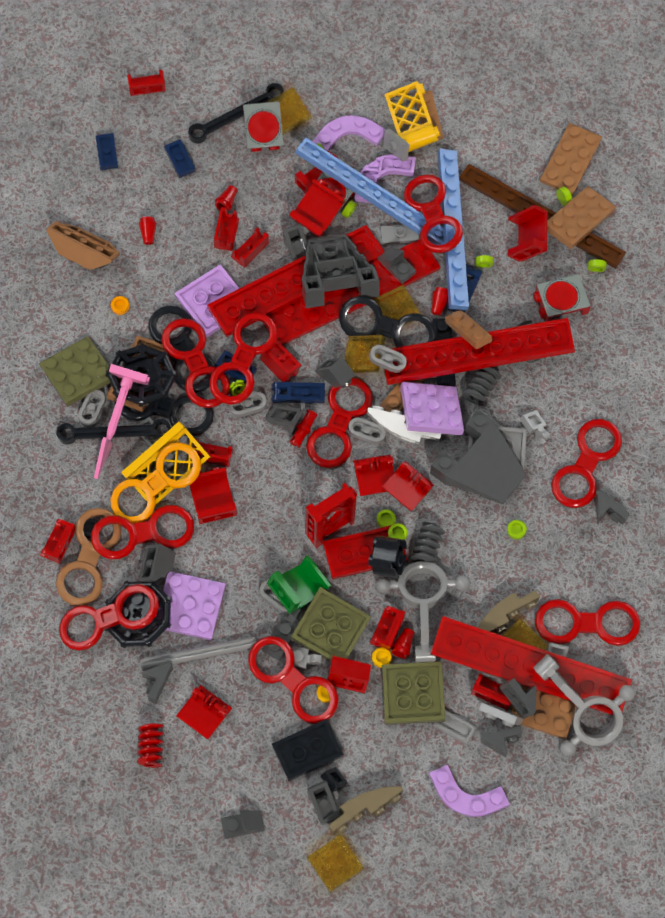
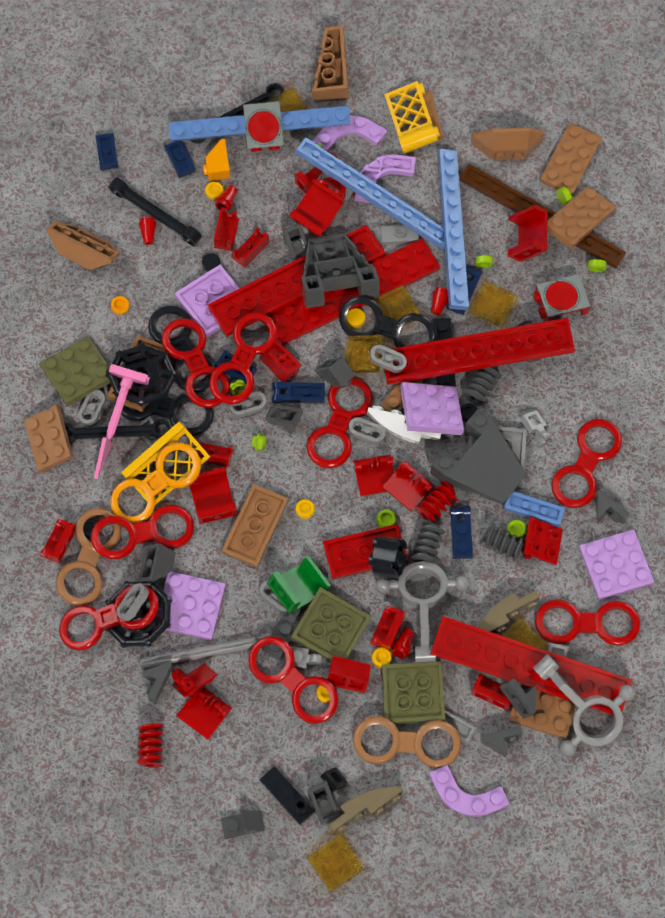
red hinge [127,70,166,96] -> none
black plate [272,719,344,782] -> none
red pin [289,409,318,448] -> none
red fence [305,483,357,548] -> none
lime tile [341,200,357,218] -> none
dark grey slope [377,247,416,284] -> none
light grey plate [383,129,409,161] -> none
lime tile [388,523,408,540] -> none
red bar [403,174,463,253] -> none
medium nougat plate [445,310,492,349] -> none
light grey plate [479,702,524,727] -> none
none -> medium nougat plate [24,405,74,472]
none -> black piece [108,177,202,247]
none -> light grey plate [117,583,149,621]
none -> medium blue plate [169,106,351,142]
none -> red hinge [171,663,218,698]
none -> black tile [202,253,221,272]
none -> light orange slope [203,139,230,181]
none -> yellow tile [205,182,224,200]
none -> medium nougat plate [221,484,289,568]
none -> lime plate [252,433,267,451]
none -> black piece [259,766,315,825]
none -> yellow tile [295,499,315,519]
none -> medium nougat wedge [312,26,350,102]
none -> yellow tile [347,308,365,328]
none -> medium nougat bar [353,716,461,768]
none -> red piece [415,481,457,523]
none -> dark blue plate [450,506,473,559]
none -> black tile [460,403,478,422]
none -> clear yellow plate [469,281,518,328]
none -> medium nougat wedge [471,128,544,161]
none -> dark grey piece [480,523,523,562]
none -> medium blue plate [504,492,565,528]
none -> red hinge [522,517,563,565]
none -> lavender plate [579,529,654,600]

